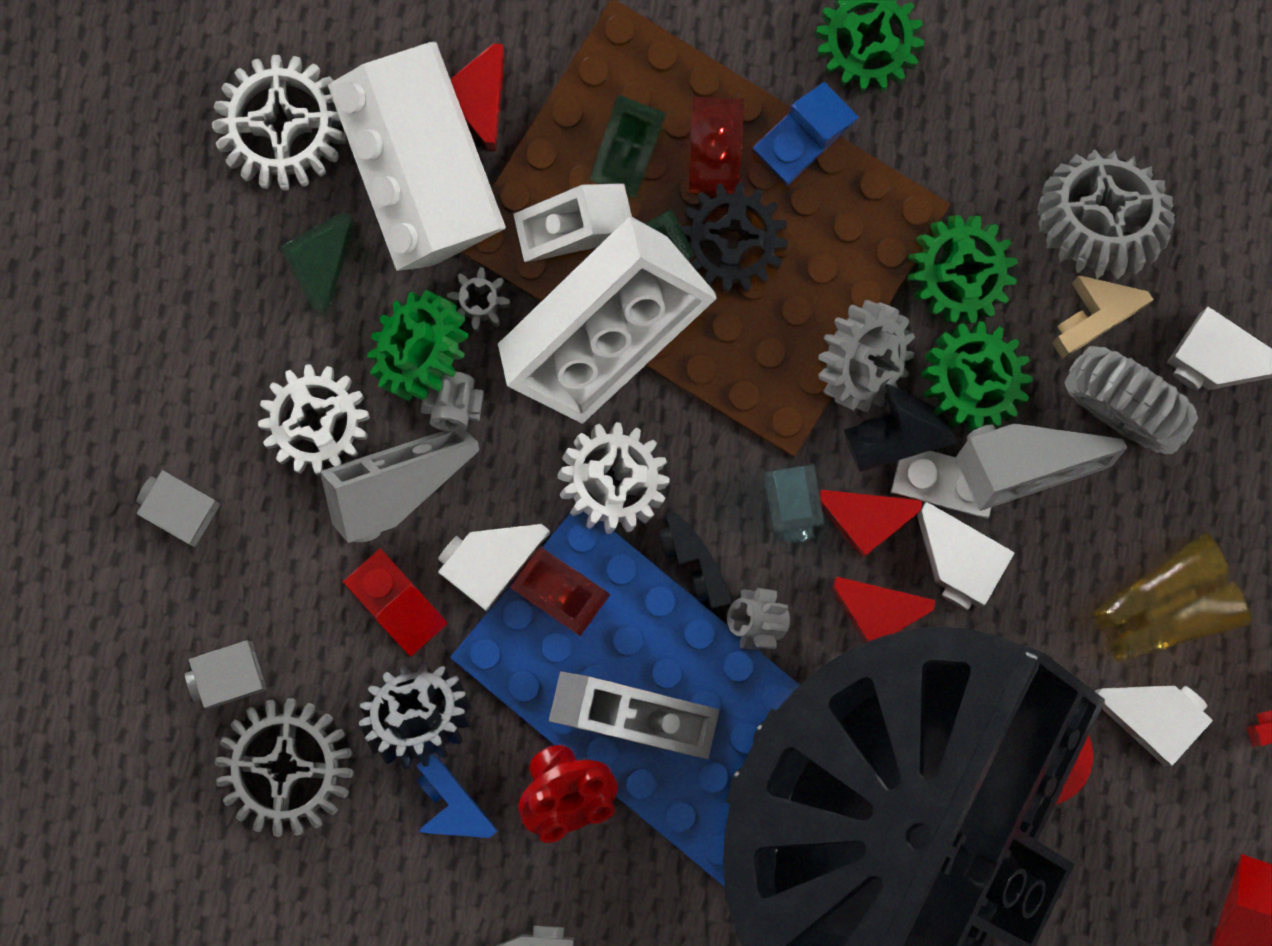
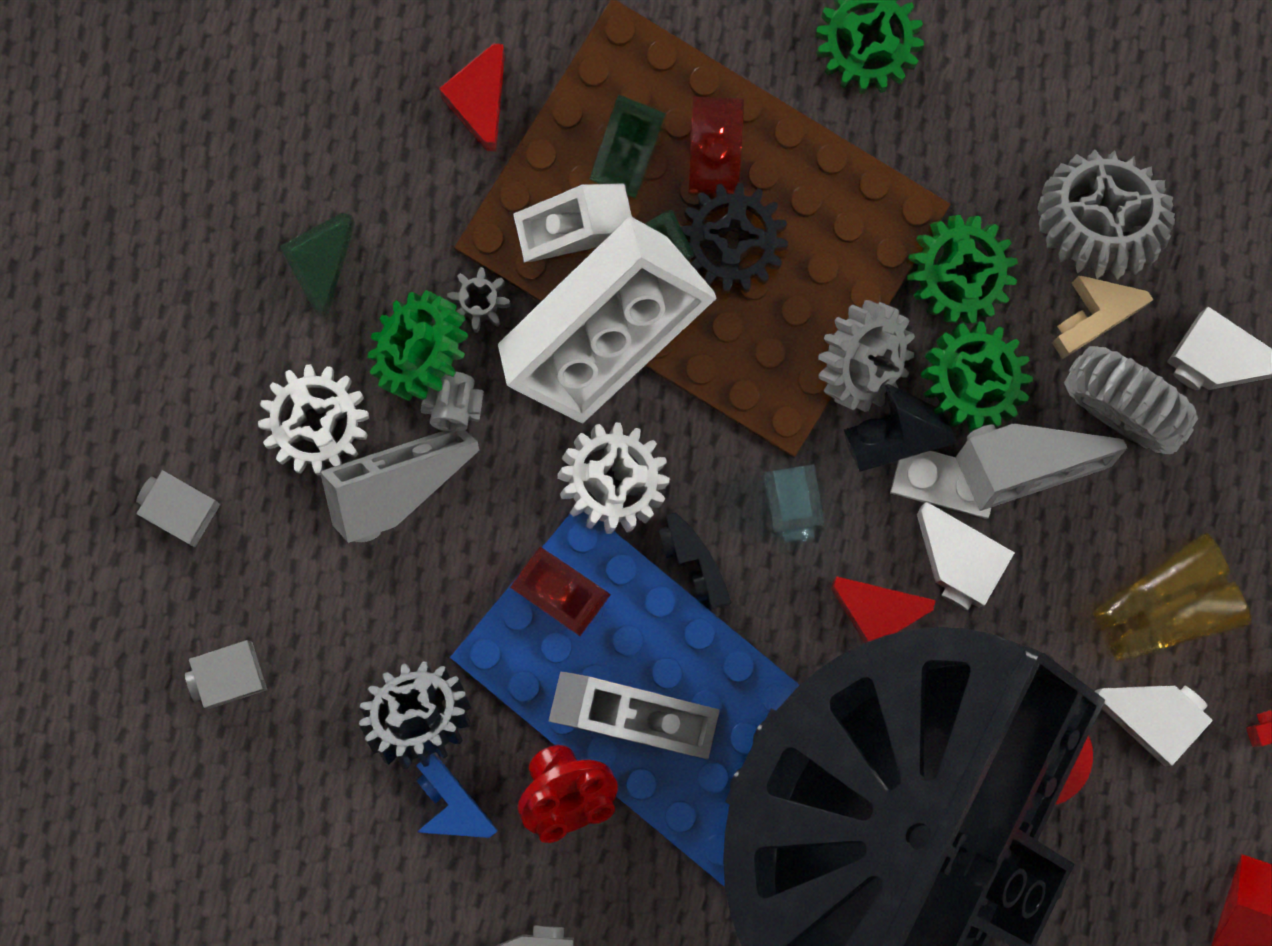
white gear [212,55,347,190] -> none
light grey gear [215,698,354,837] -> none
white slope [328,42,506,271] -> none
red slope [343,548,449,657] -> none
white slope [438,524,550,612] -> none
light grey gear [727,588,790,651] -> none
blue slope [752,82,859,187] -> none
red slope [817,490,922,558] -> none

